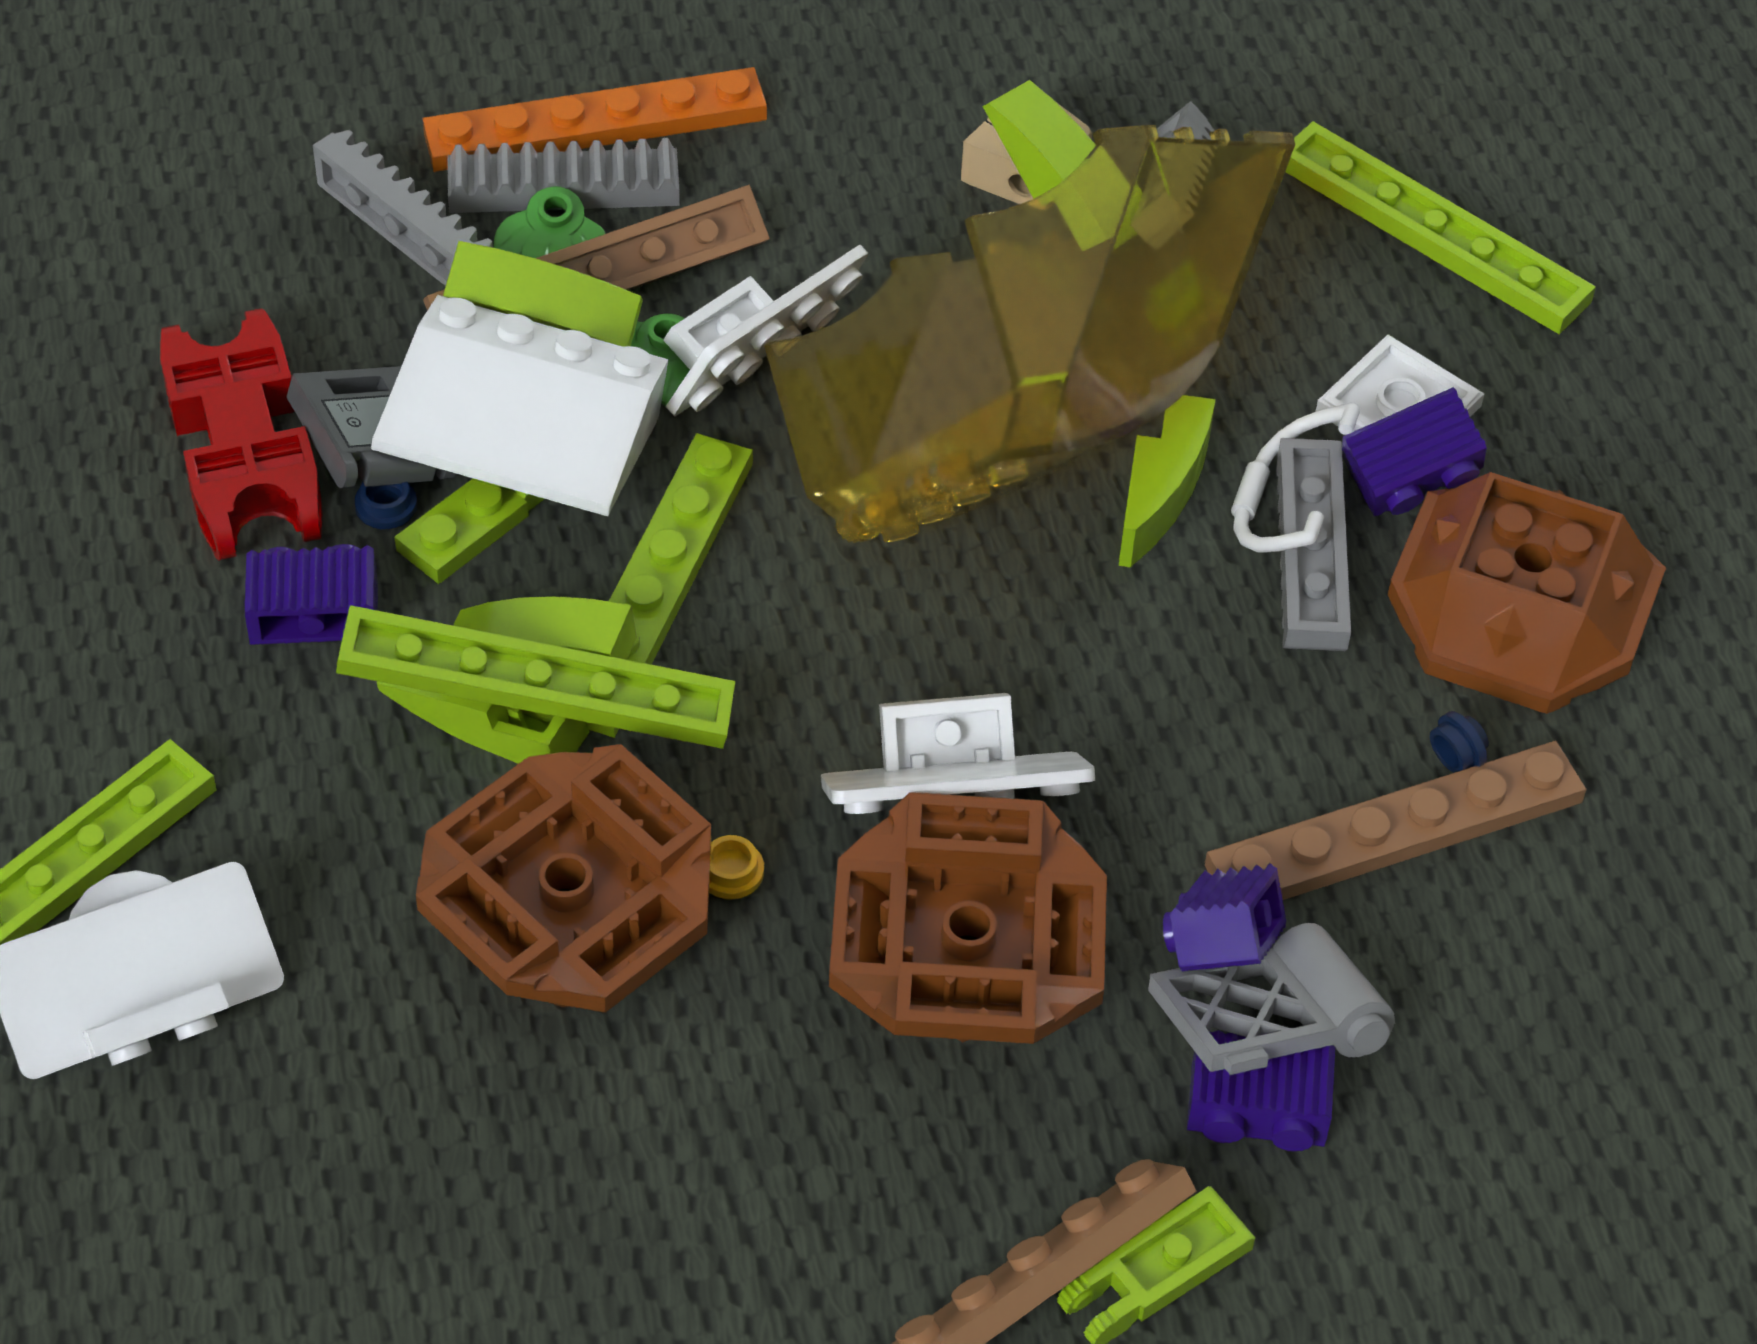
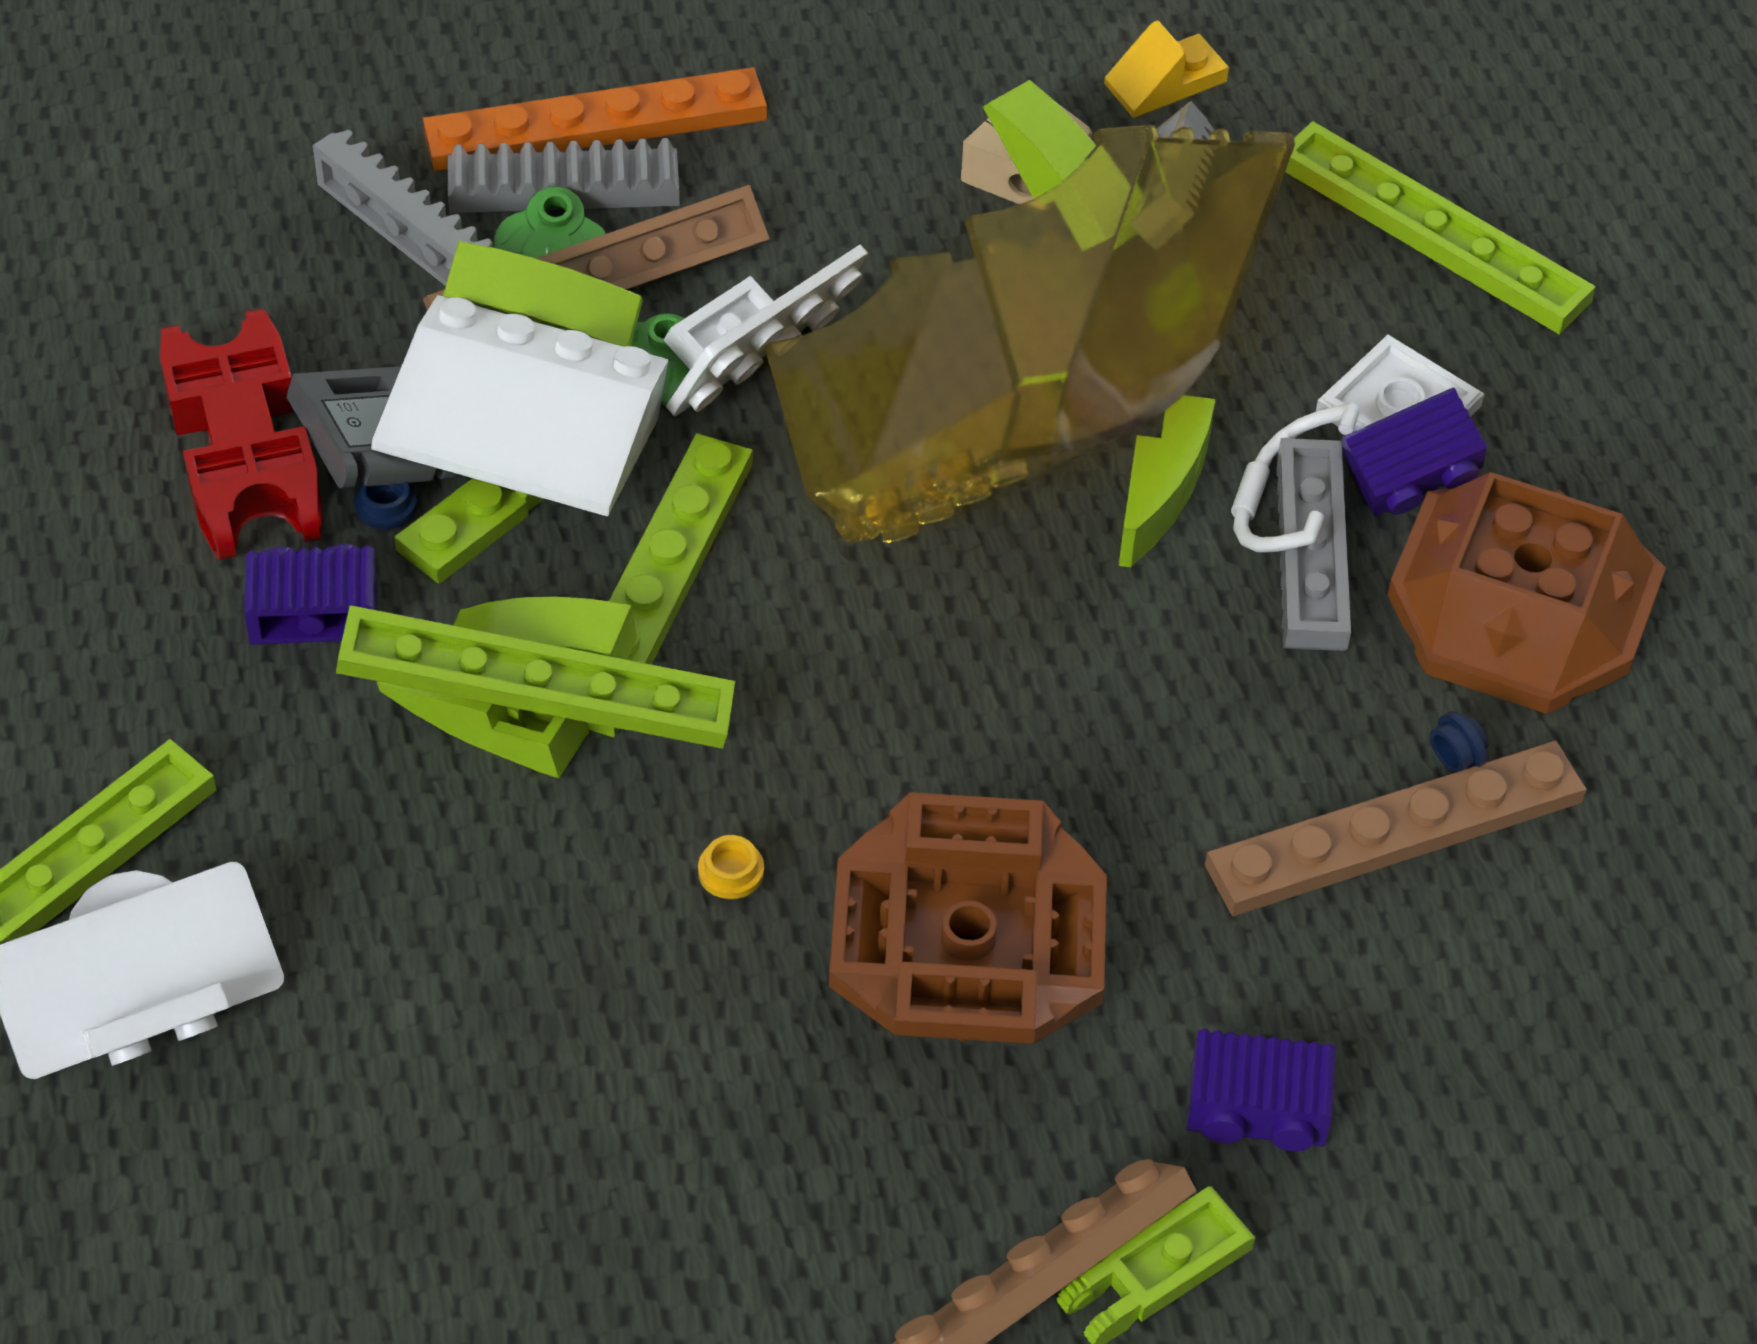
dark orange piece [416,744,711,1013] -> none
white bracket [821,693,1095,814] -> none
light grey piece [1148,923,1395,1075] -> none
dark purple brick [1163,863,1286,971] -> none
none -> yellow slope [1104,20,1229,118]

